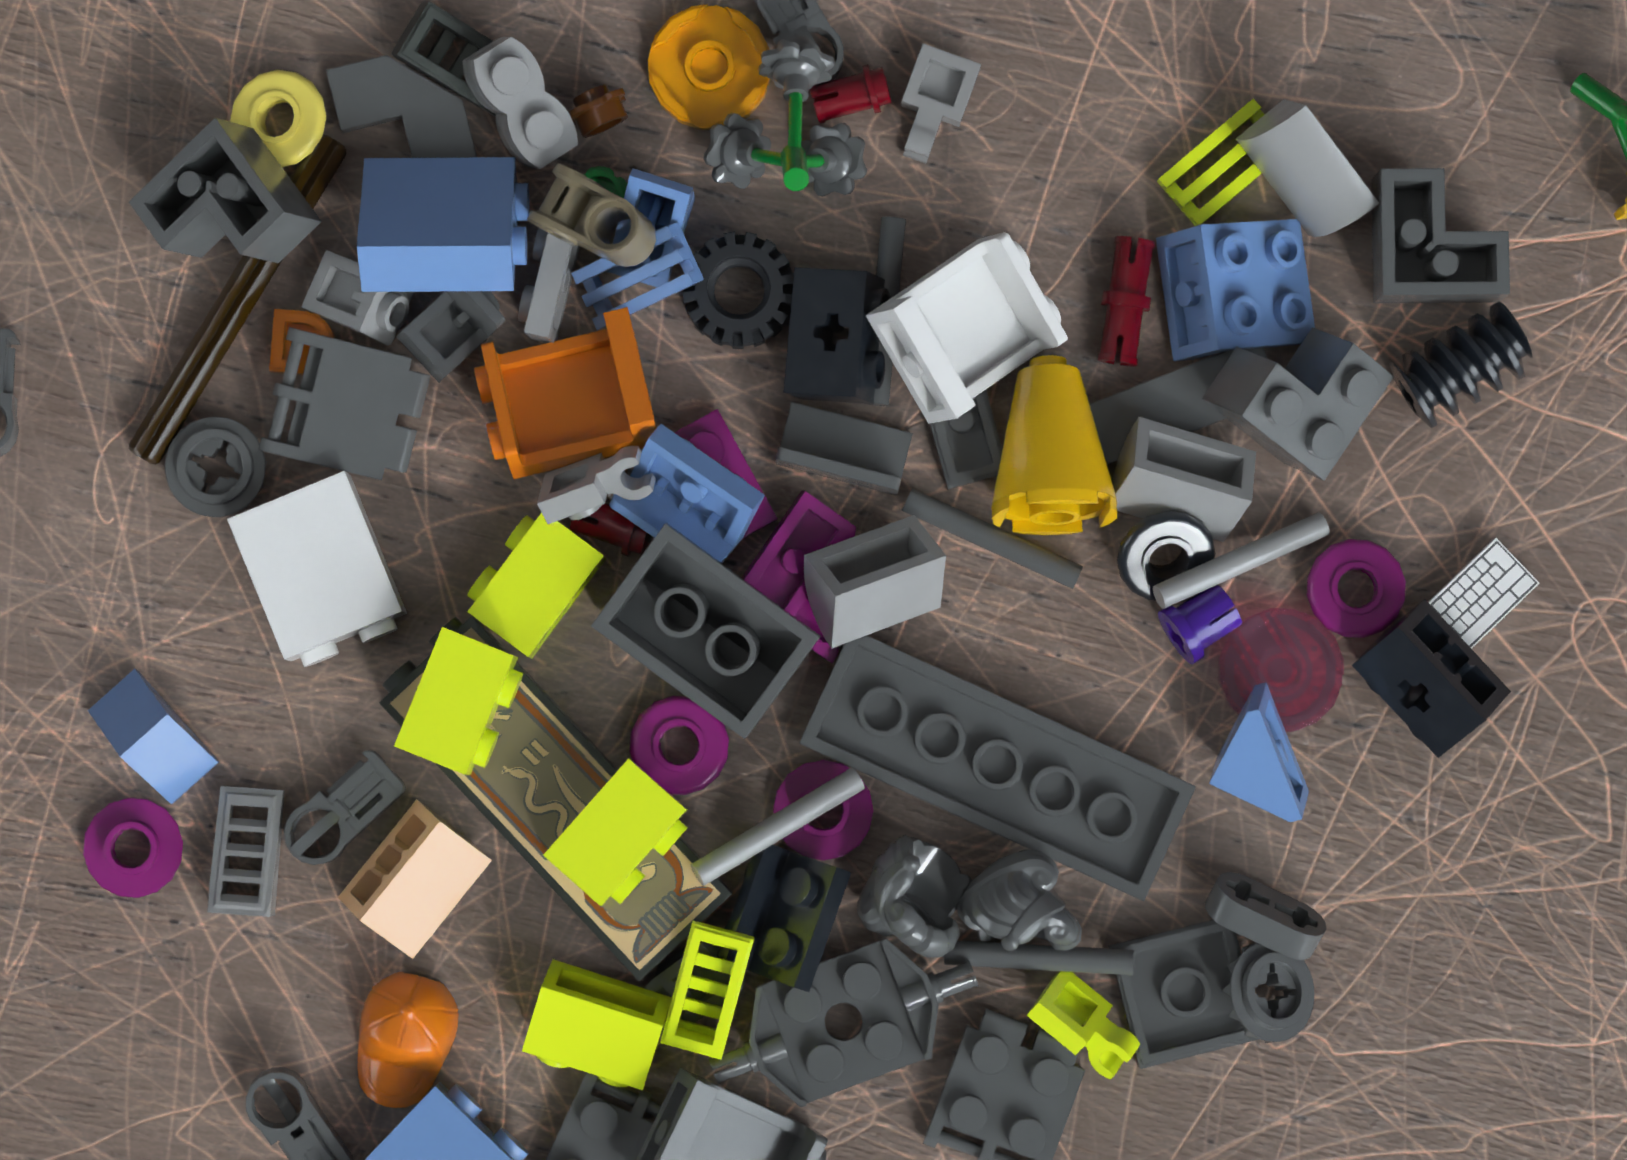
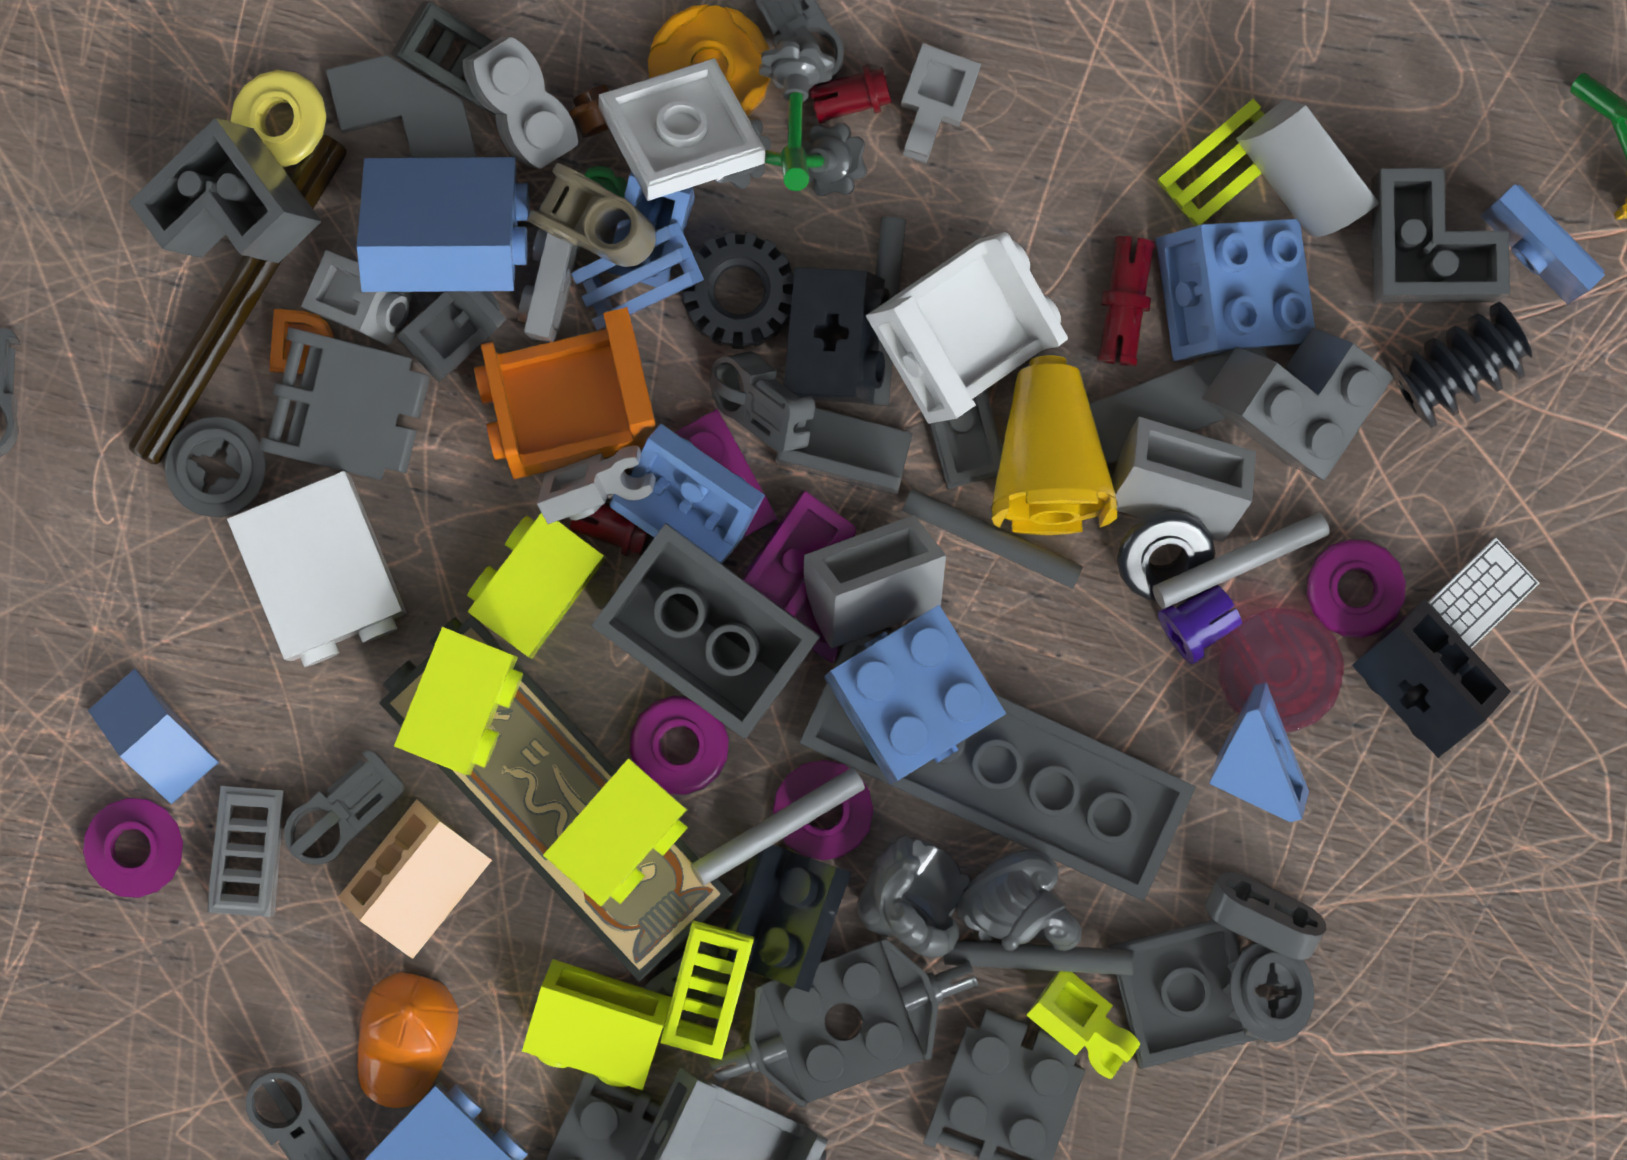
none -> white plate [598,58,765,201]
none -> dark grey piece [710,351,815,453]
none -> medium blue brick [824,605,1006,784]
none -> medium blue plate [1480,184,1605,305]

